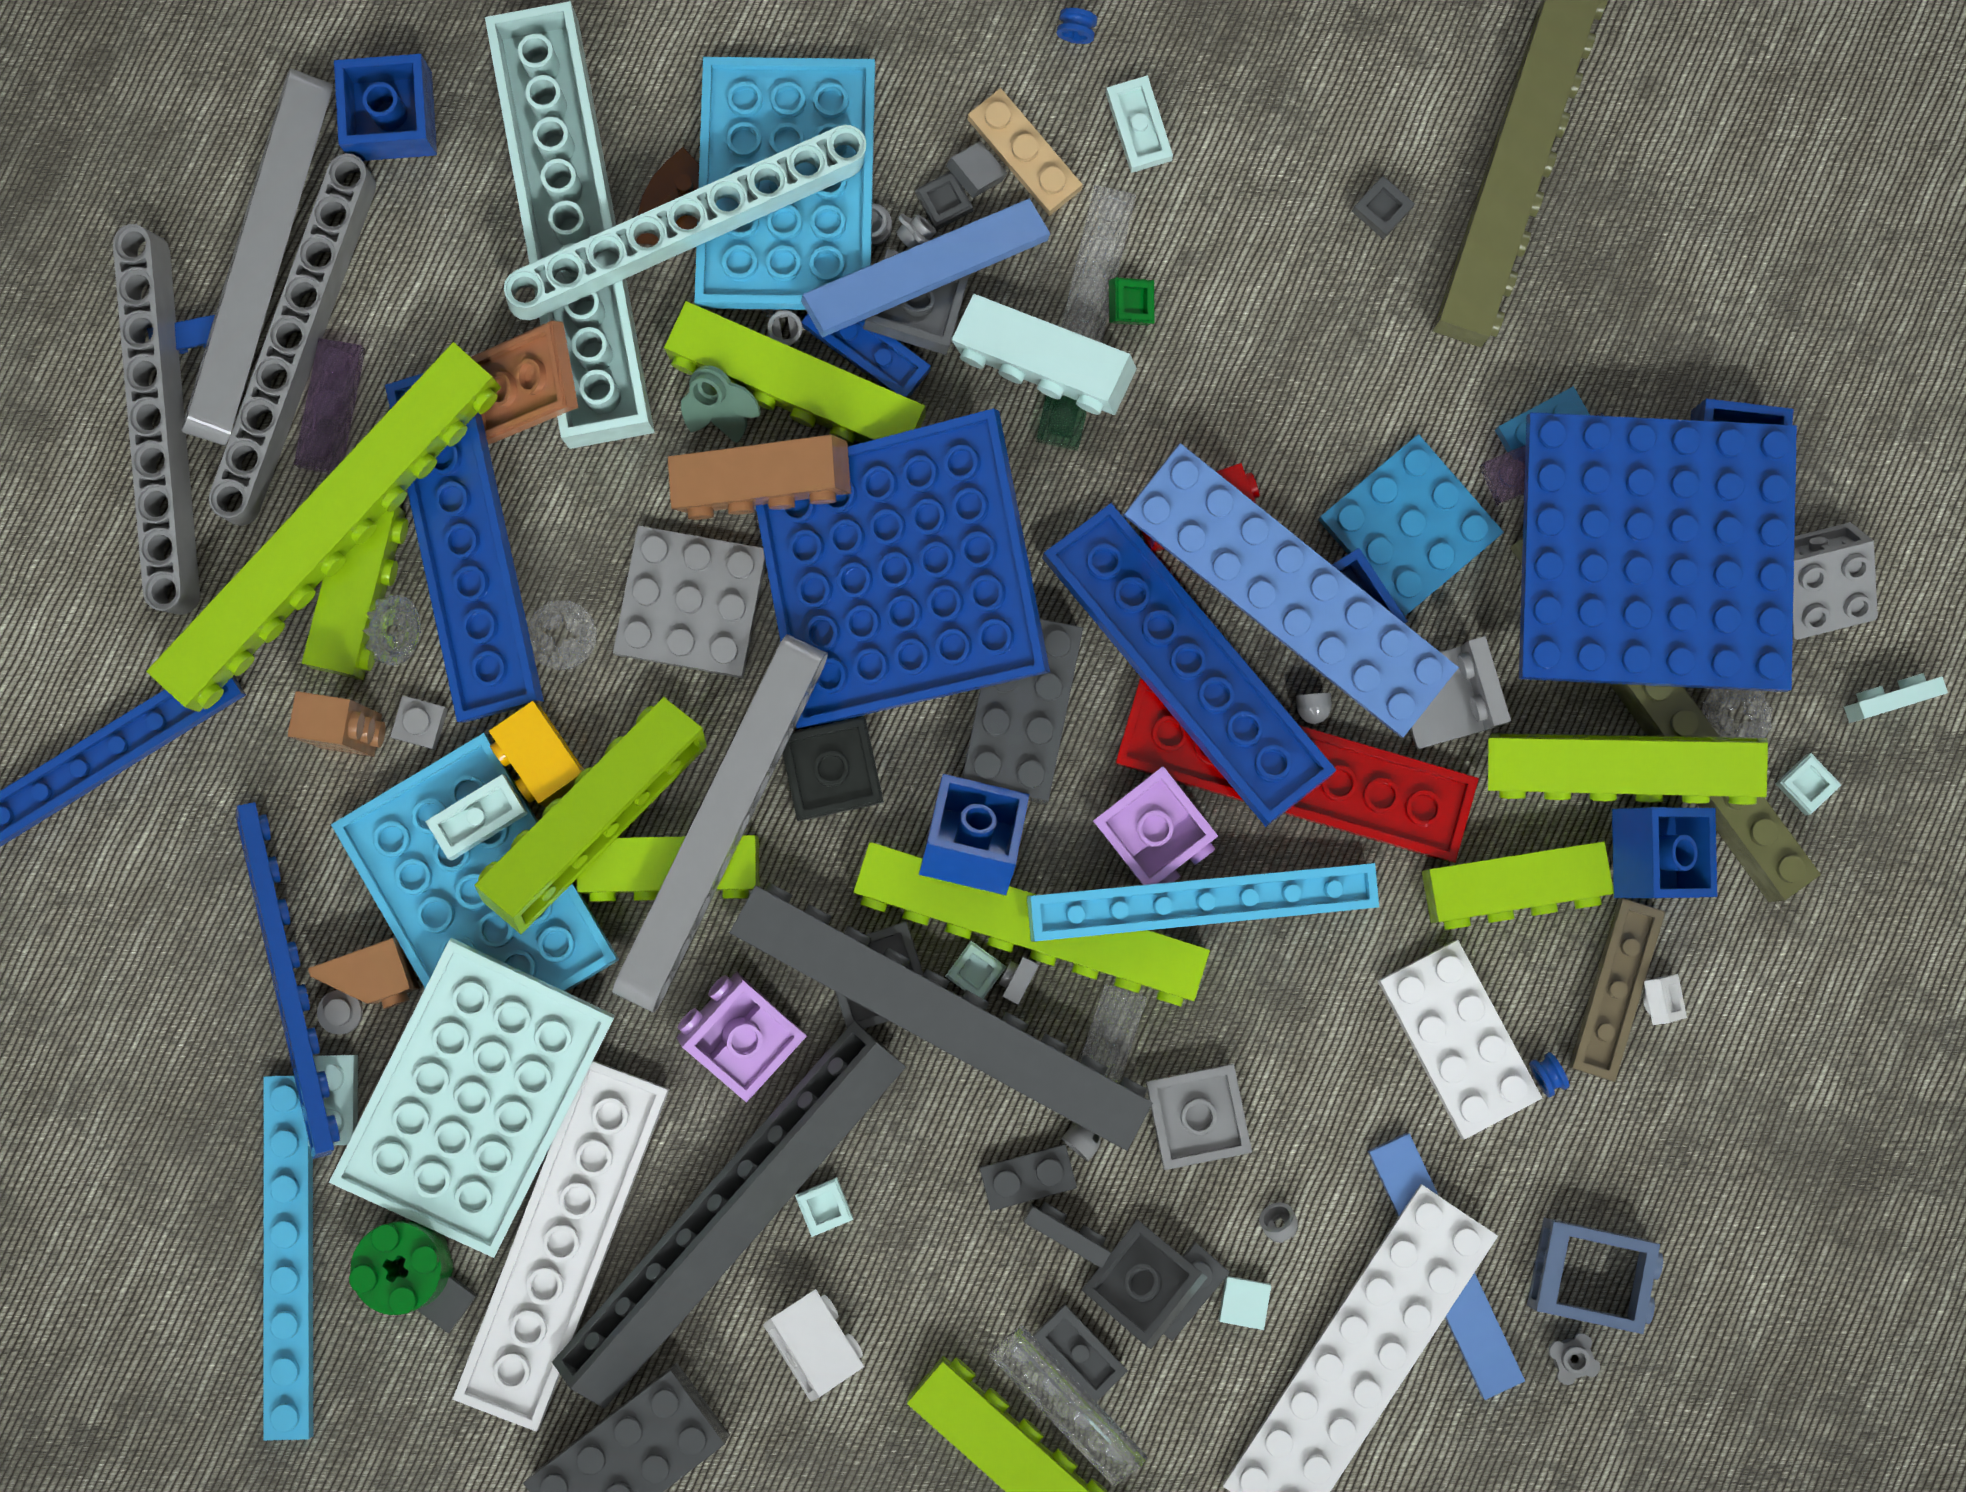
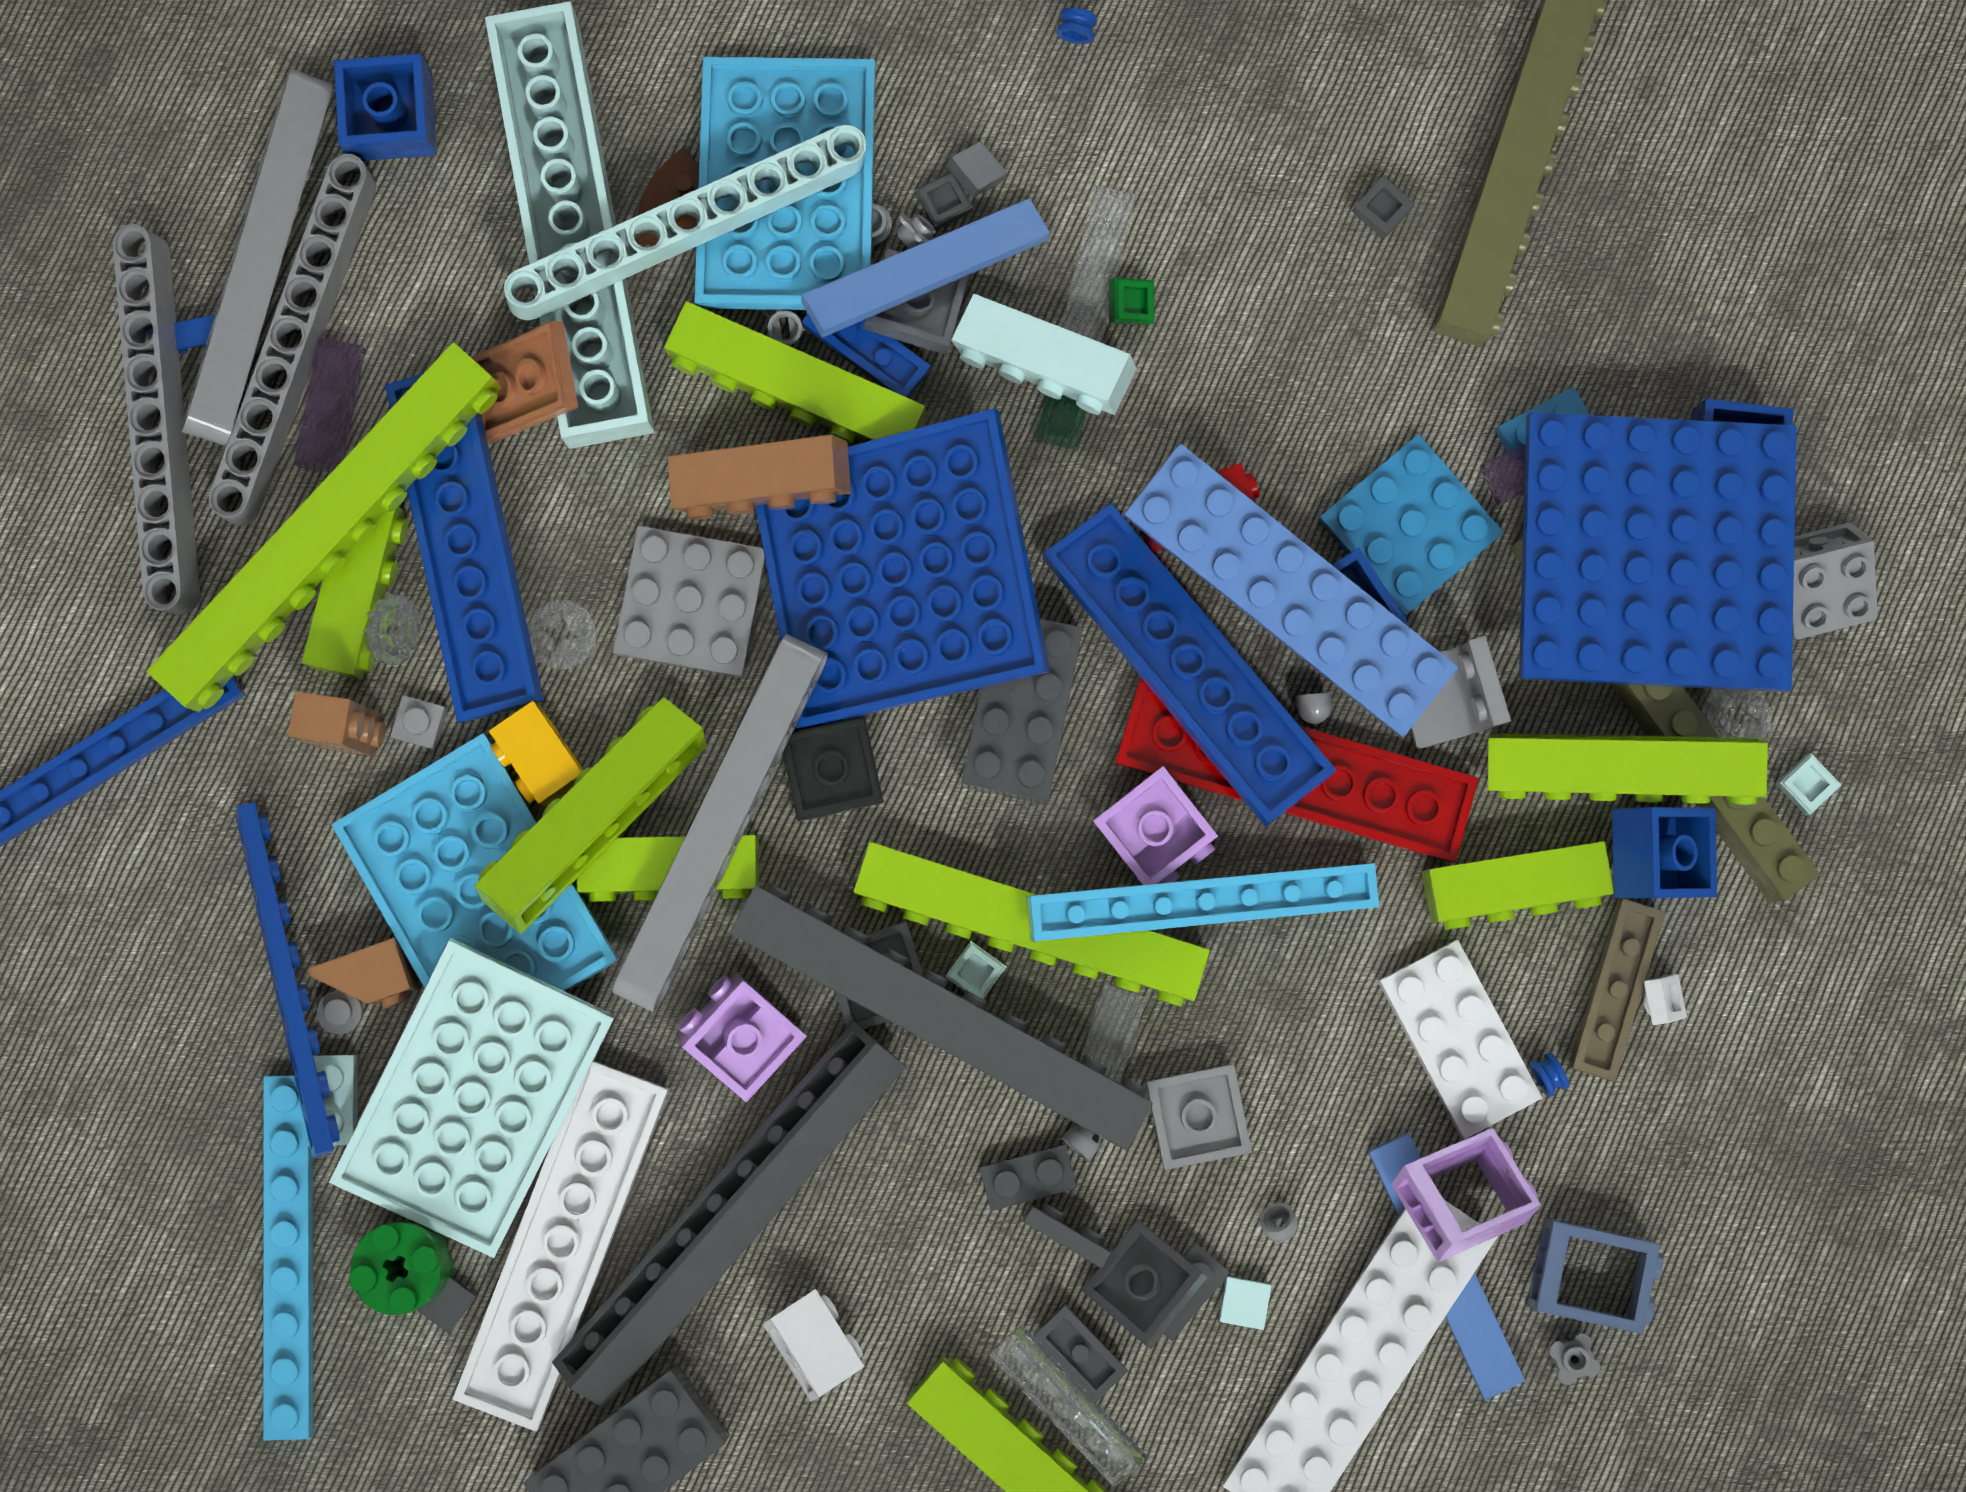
light aqua plate [425,774,528,861] -> none
sand green plate [681,366,761,443] -> none
light aqua tile [795,1177,854,1237] -> none
blue brick [919,774,1030,895] -> none
tan plate [968,88,1083,216] -> none
light grey plate [999,957,1039,1005] -> none
light aqua plate [1106,75,1173,173] -> none
light aqua plate [1844,673,1948,723] -> none
none -> lavender window [1391,1128,1541,1262]

